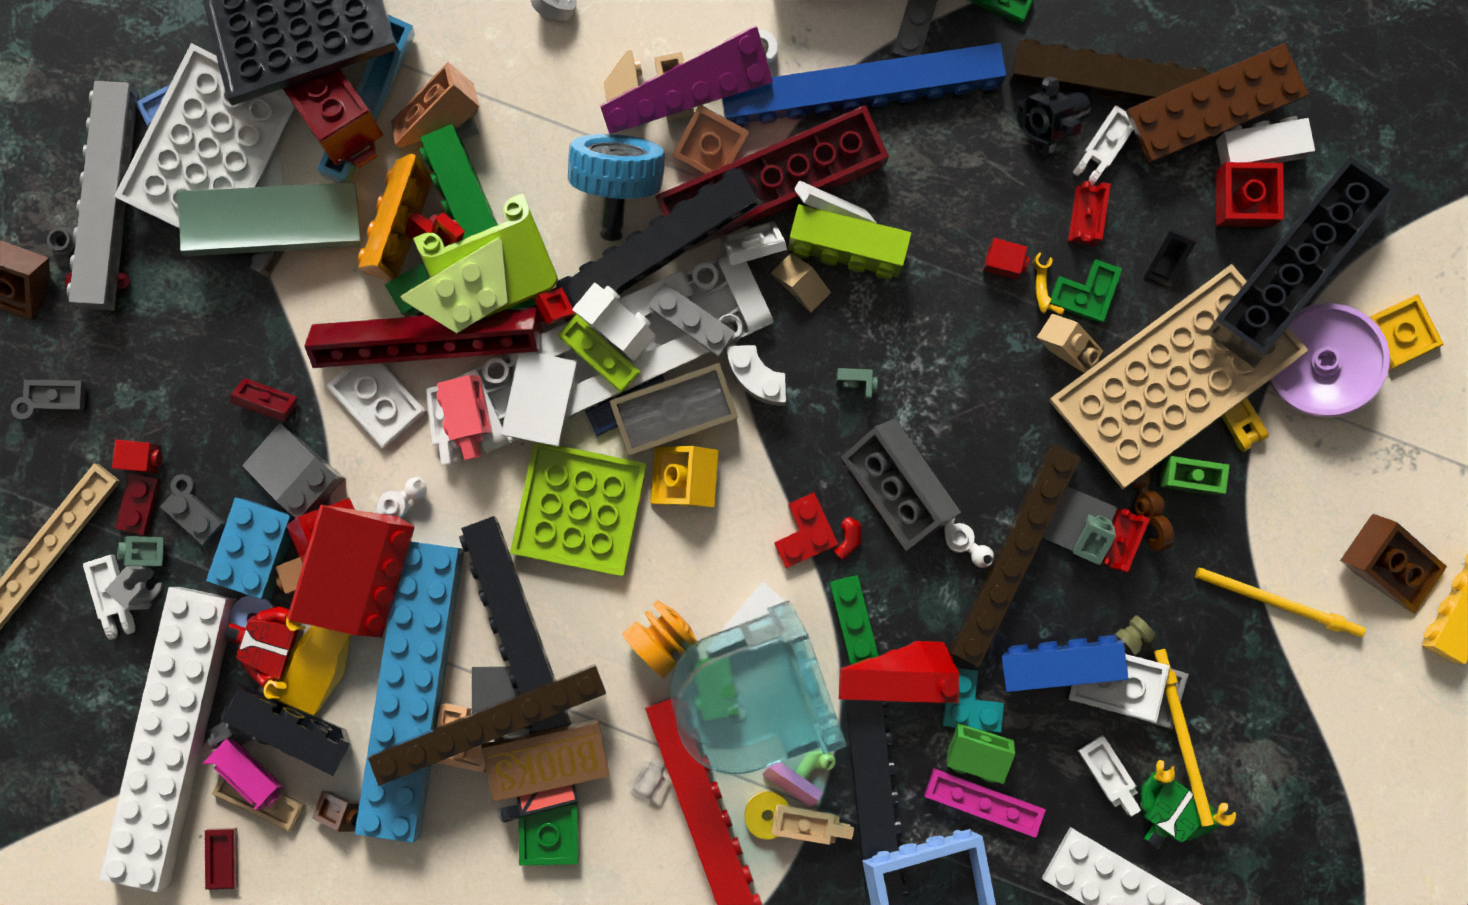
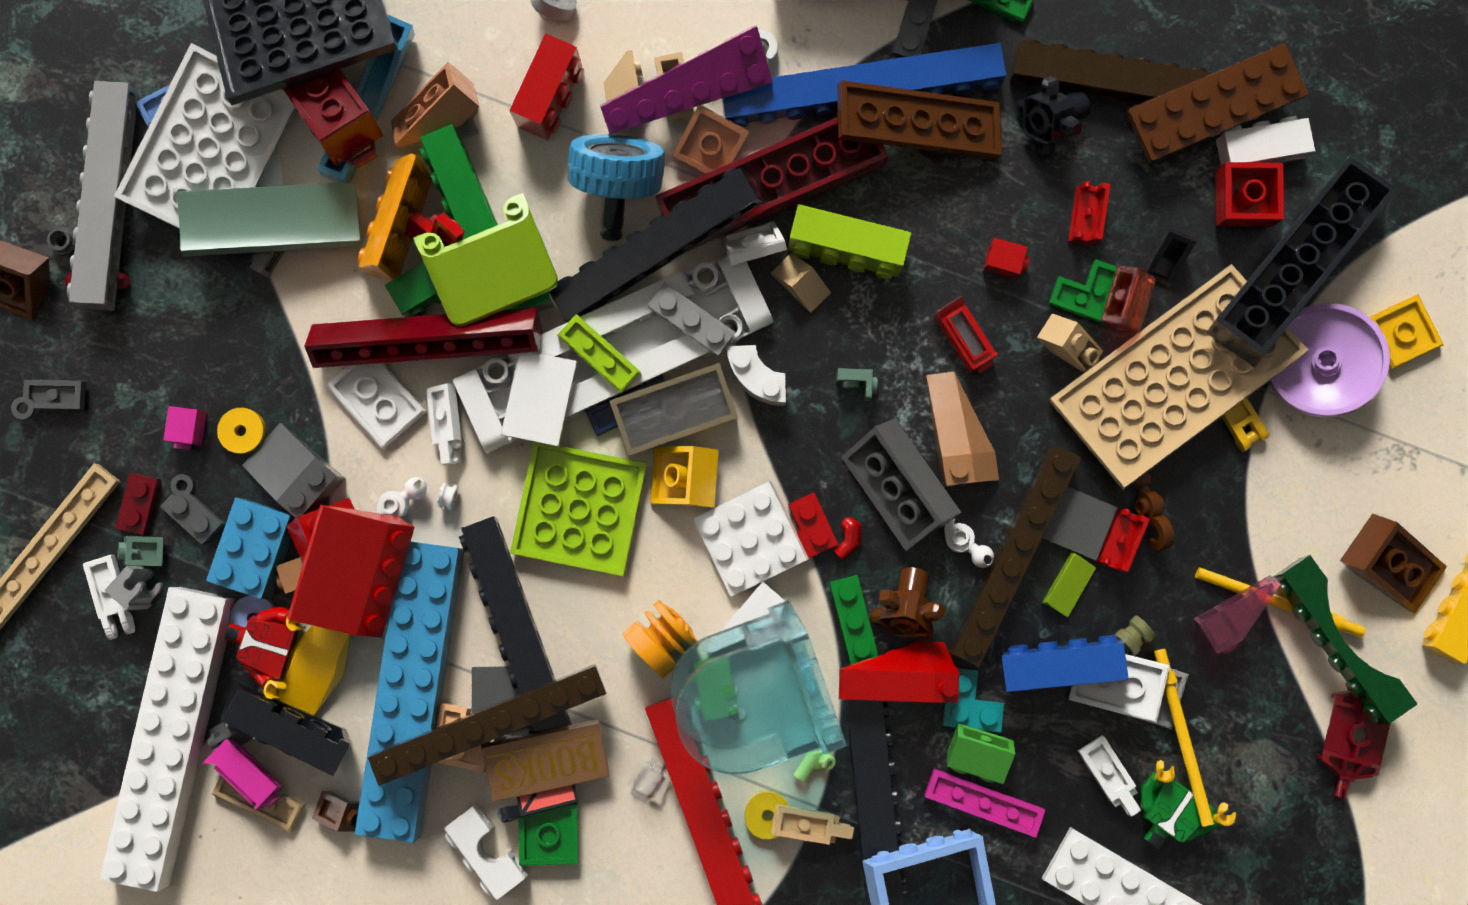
red brick [112,439,163,474] -> none
dark red tile [204,828,238,890] -> none
dark red plate [230,378,297,422] -> none
yellowish green wing [401,237,507,333] -> none
coral hinge [437,375,493,460] -> none
red tile [534,288,575,325] -> none
white brick [572,282,656,362] -> none
bright pink tile [762,759,823,807] -> none
white tile [795,181,876,223] -> none
yellow piece [1032,253,1064,314] -> none
white hinge [1073,105,1133,186] -> none
sand green bracket [1073,514,1116,565] -> none
bright green brick [1158,456,1229,496] -> none
none -> dark pink brick [163,406,207,450]
none -> yellow piece [217,408,266,454]
none -> white bush [437,482,459,510]
none -> white arch [444,803,529,901]
none -> red brick [509,33,584,141]
none -> white plate [694,481,809,597]
none -> reddish brown plate [837,80,1002,159]
none -> reddish brown piece [870,567,945,638]
none -> medium nougat wedge [926,372,999,488]
none -> red window [933,296,998,373]
none -> lime slope [1042,553,1096,618]
none -> clear red brick [1101,266,1156,333]
none -> clear pink slope [1194,575,1281,654]
none -> dark green arch [1272,555,1417,725]
none -> dark red plate [1316,690,1391,799]

